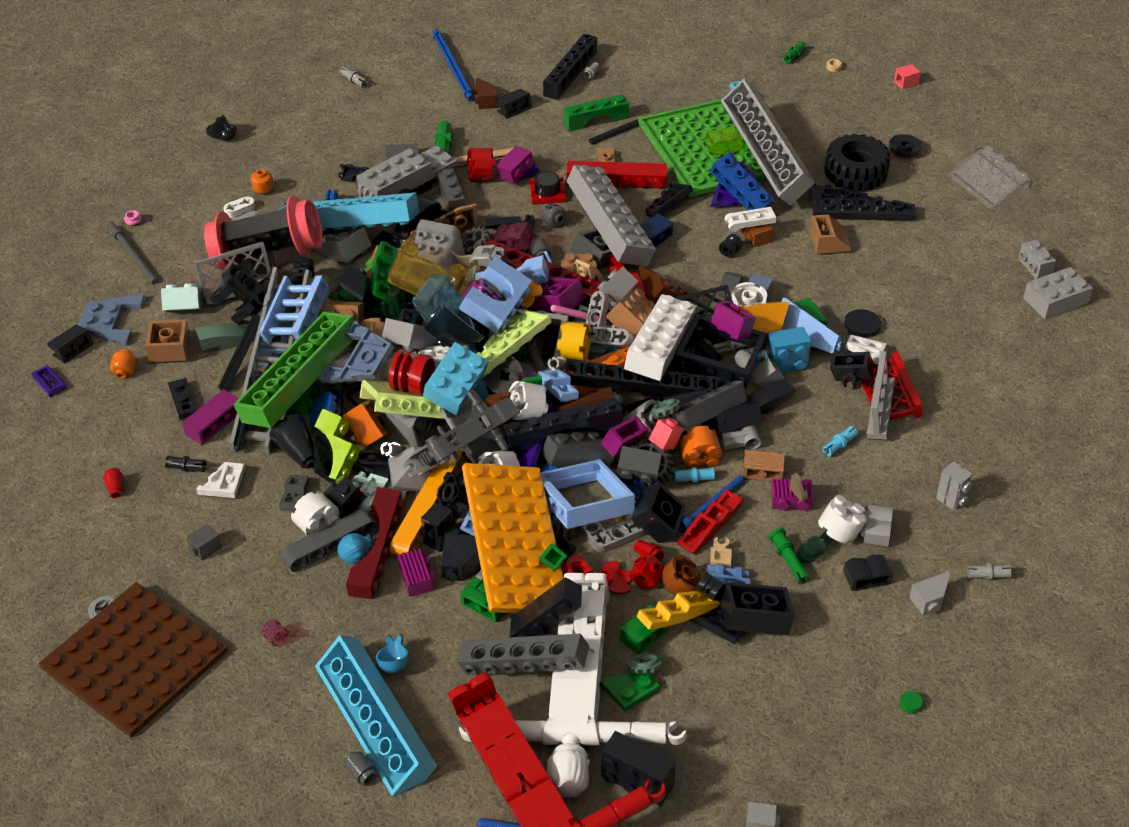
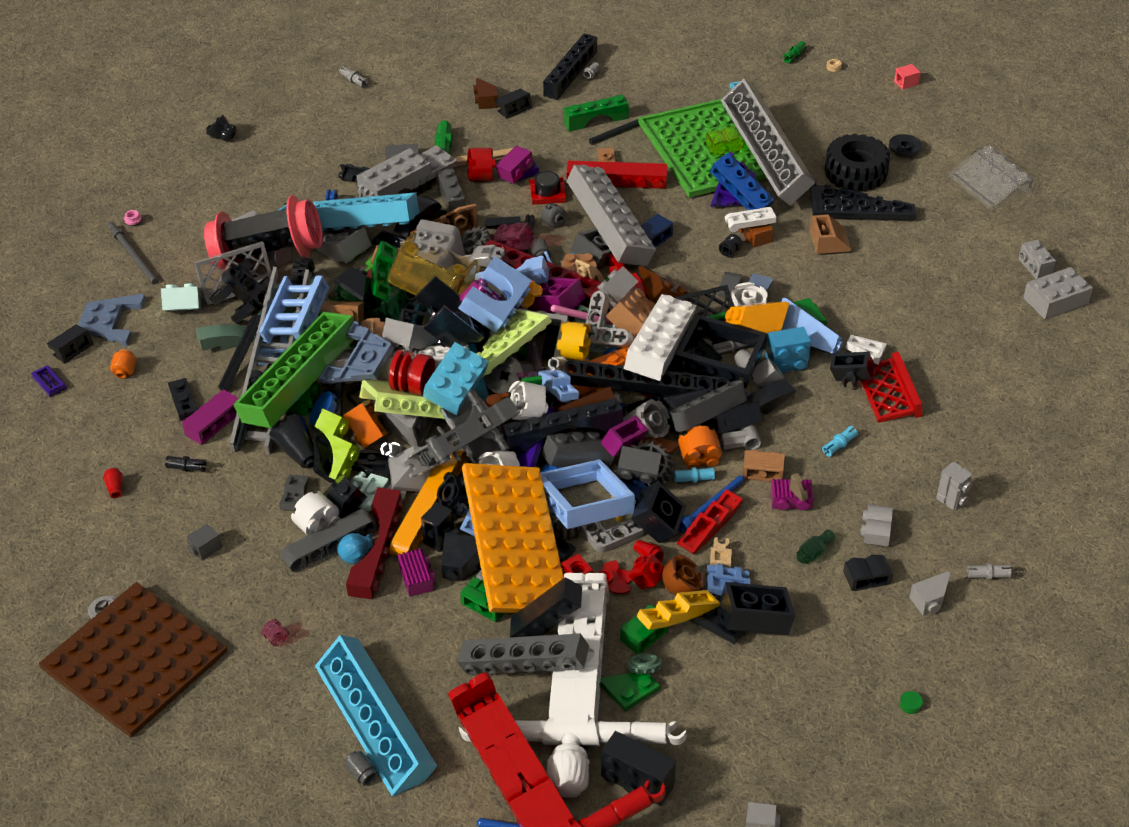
medium nougat brick [145,319,190,362] -> none
white wing [197,462,245,498] -> none
white beam [223,197,255,218] -> none
orange head [251,169,274,194] -> none
dark azure piece [376,633,409,674] -> none
clear light blue piece [412,275,463,323] -> none
blue piece [433,29,474,101] -> none
green slope [538,543,568,572] -> none
black wing [645,182,693,217] -> none
coral brick [649,417,684,450] -> none
sand green gear [650,399,681,419] -> none
black wheel [696,572,725,602] -> none
magenta piece [711,301,756,340] -> none
green pin [768,528,810,585] -> none
white brick [818,495,867,543] -> none
black tile [844,309,881,338] -> none
light grey fence [867,351,895,440] -> none

